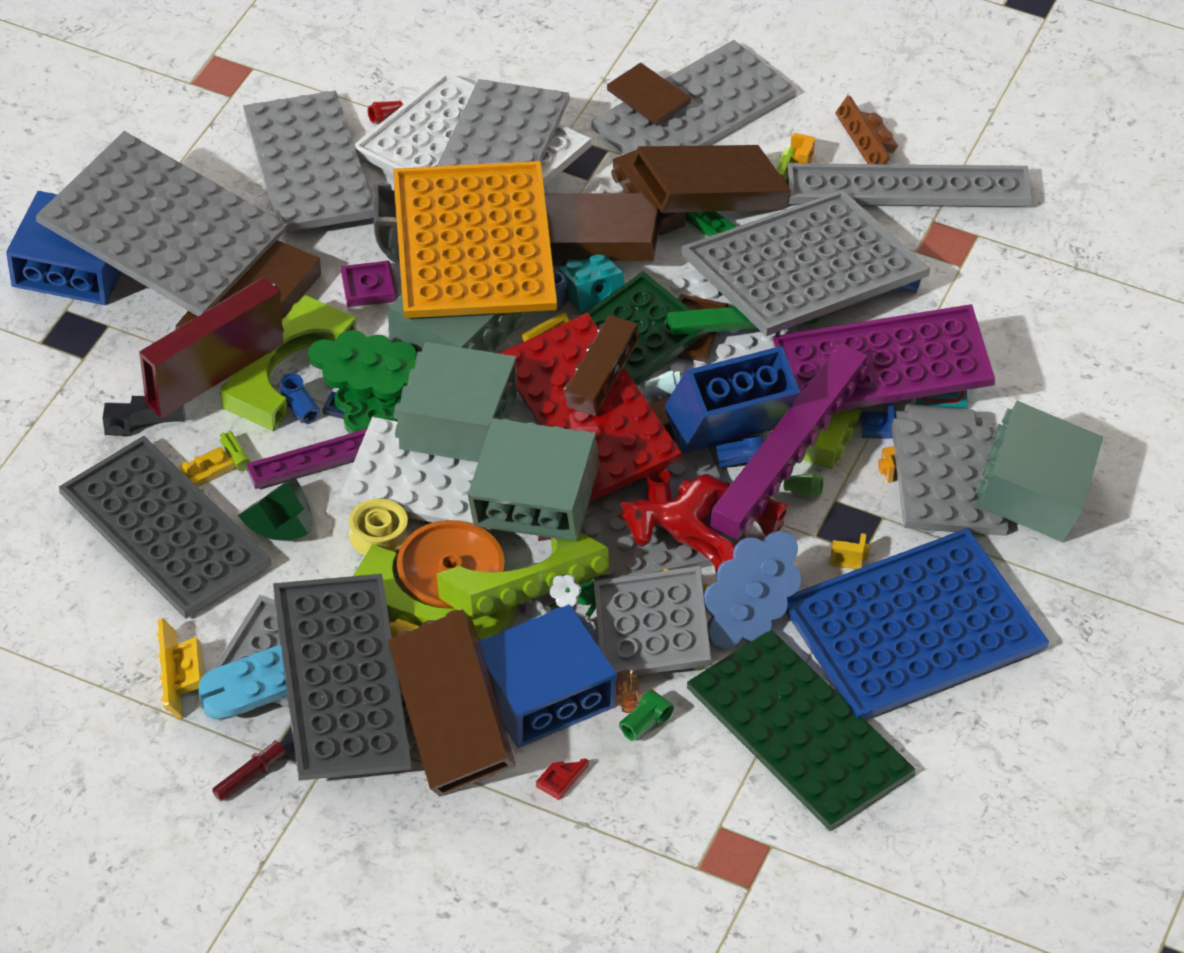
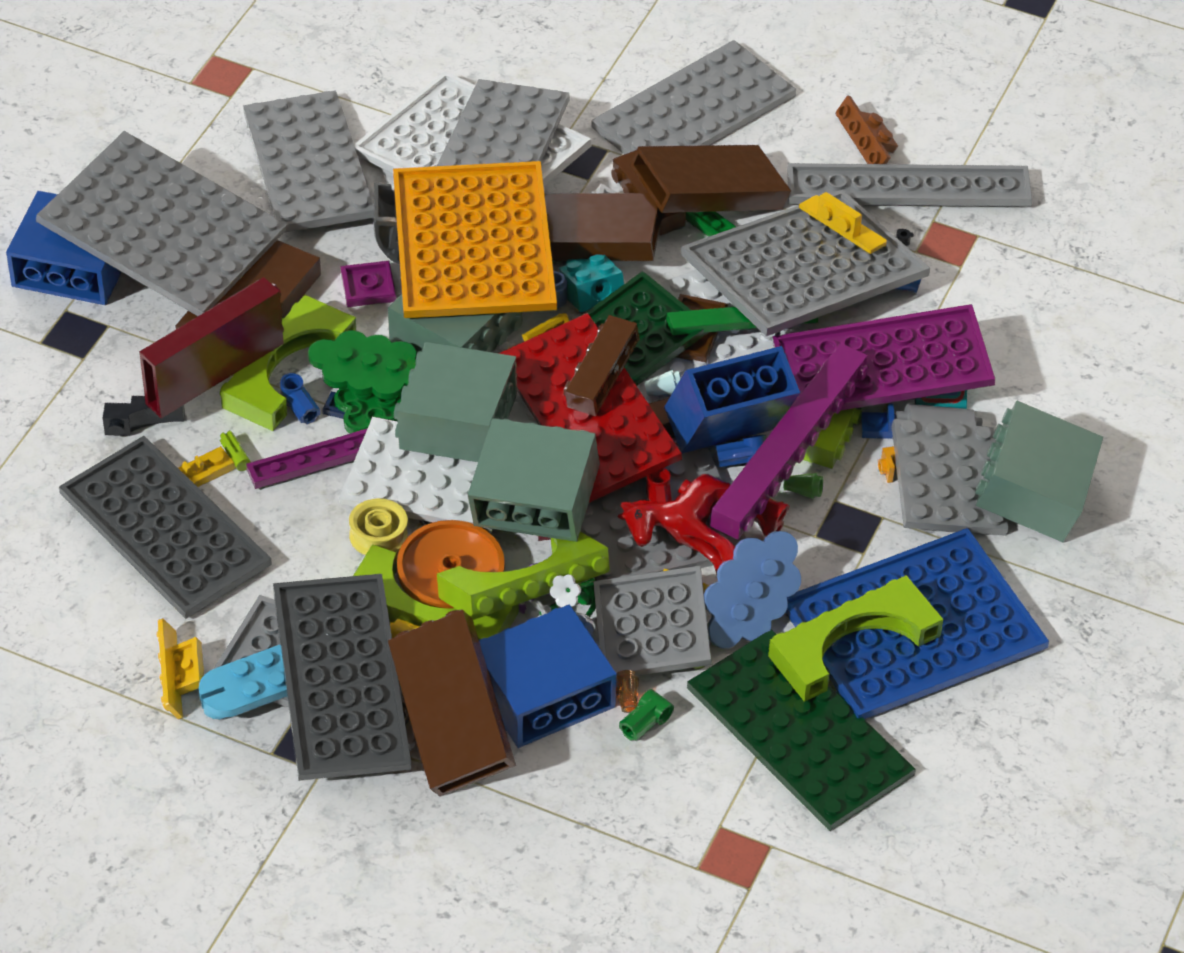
dark red axle [212,740,286,801] -> none
dark green brick [238,476,312,541] -> none
red cone [367,100,403,125] -> none
red tile [536,758,589,800] -> none
reddish brown tile [607,62,691,126] -> none
lime piece [776,147,796,183] -> none
light orange bracket [791,133,815,163] -> none
yellow bracket [830,533,870,569] -> none
none -> lime arch [768,575,943,702]
none -> yellow bracket [799,192,887,254]
none -> black piece [896,229,914,246]

